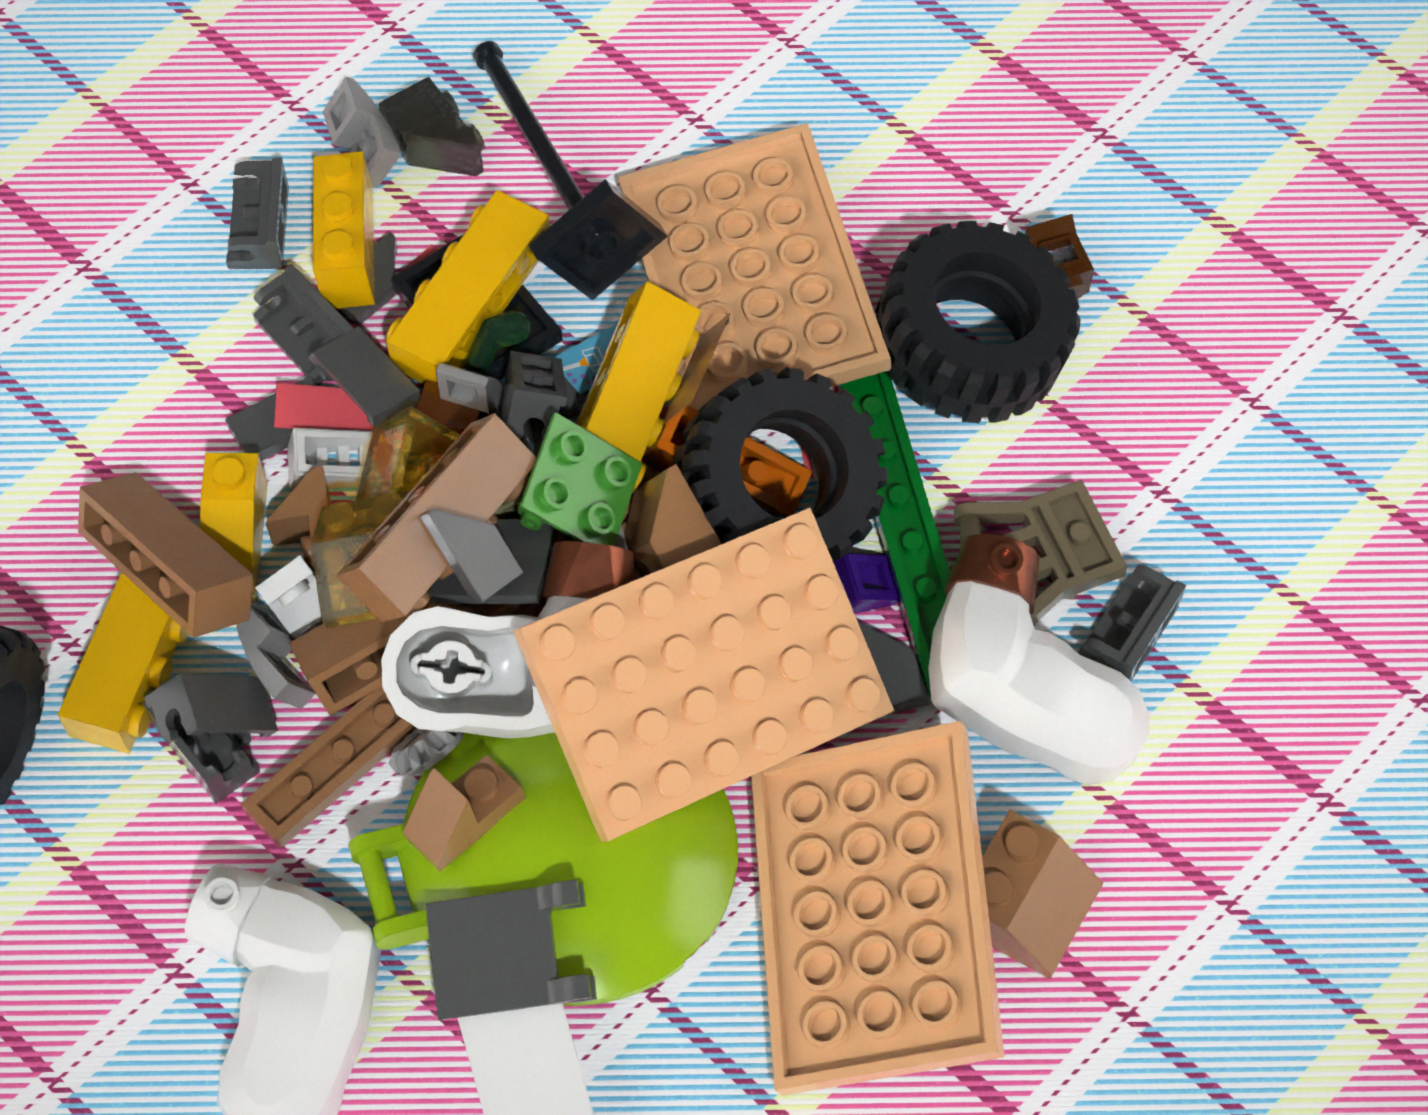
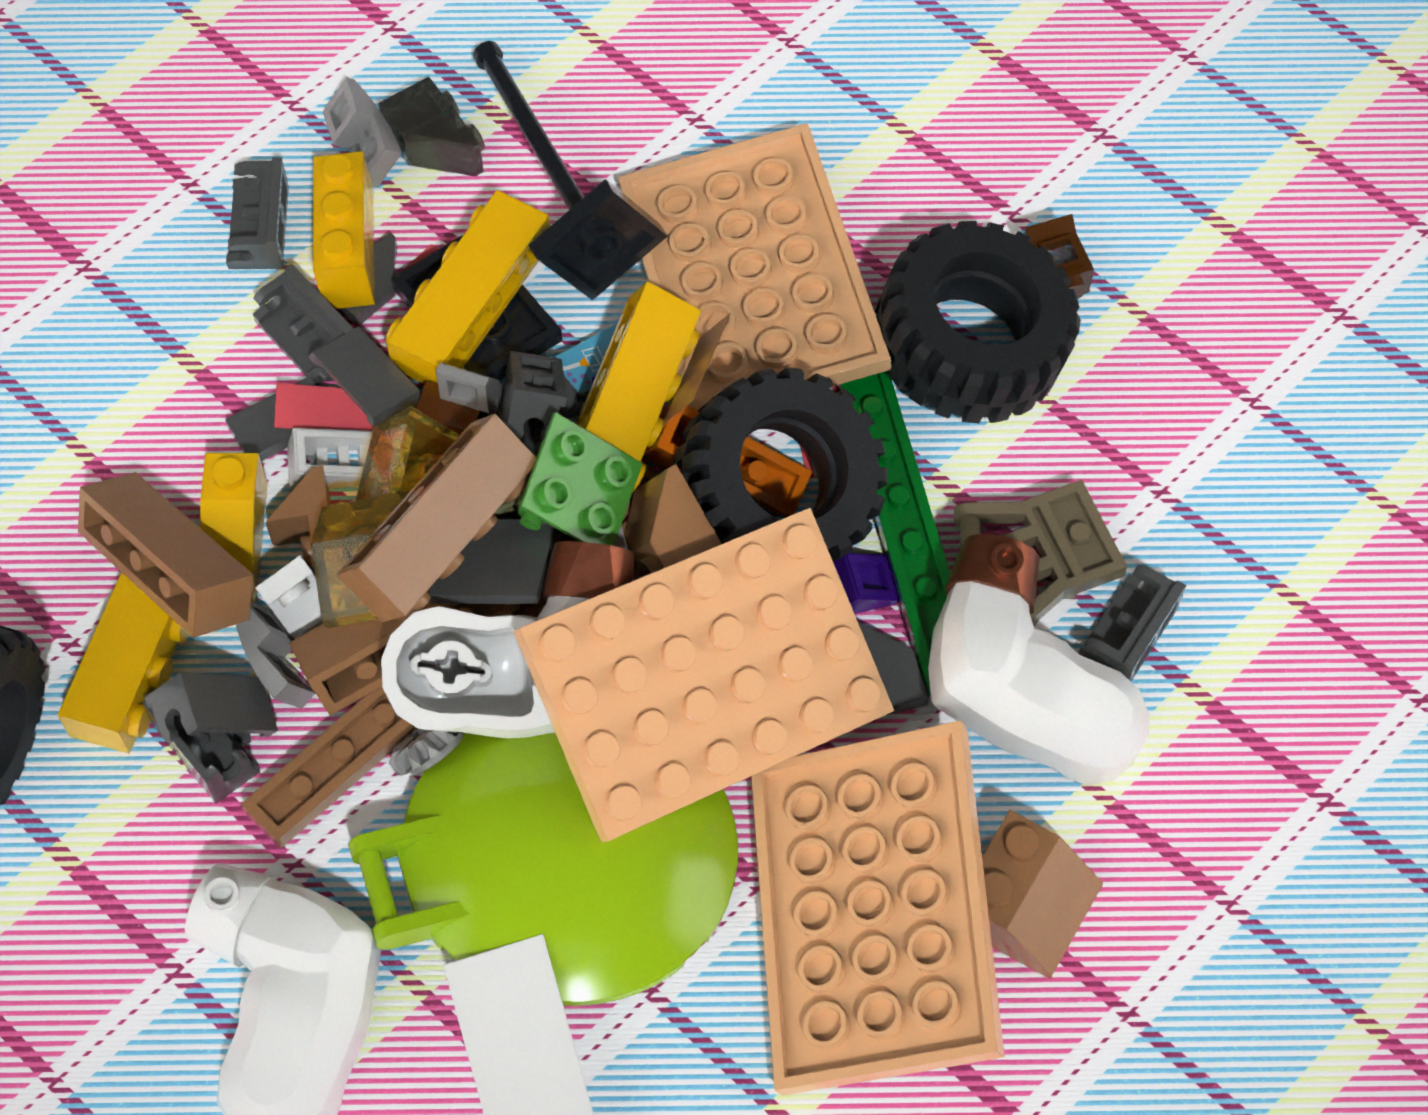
medium nougat slope [402,755,526,872] -> none
tile [420,509,524,604] -> none
dark grey flag [426,880,597,1021] -> none
clear green arm [465,311,531,373] -> none

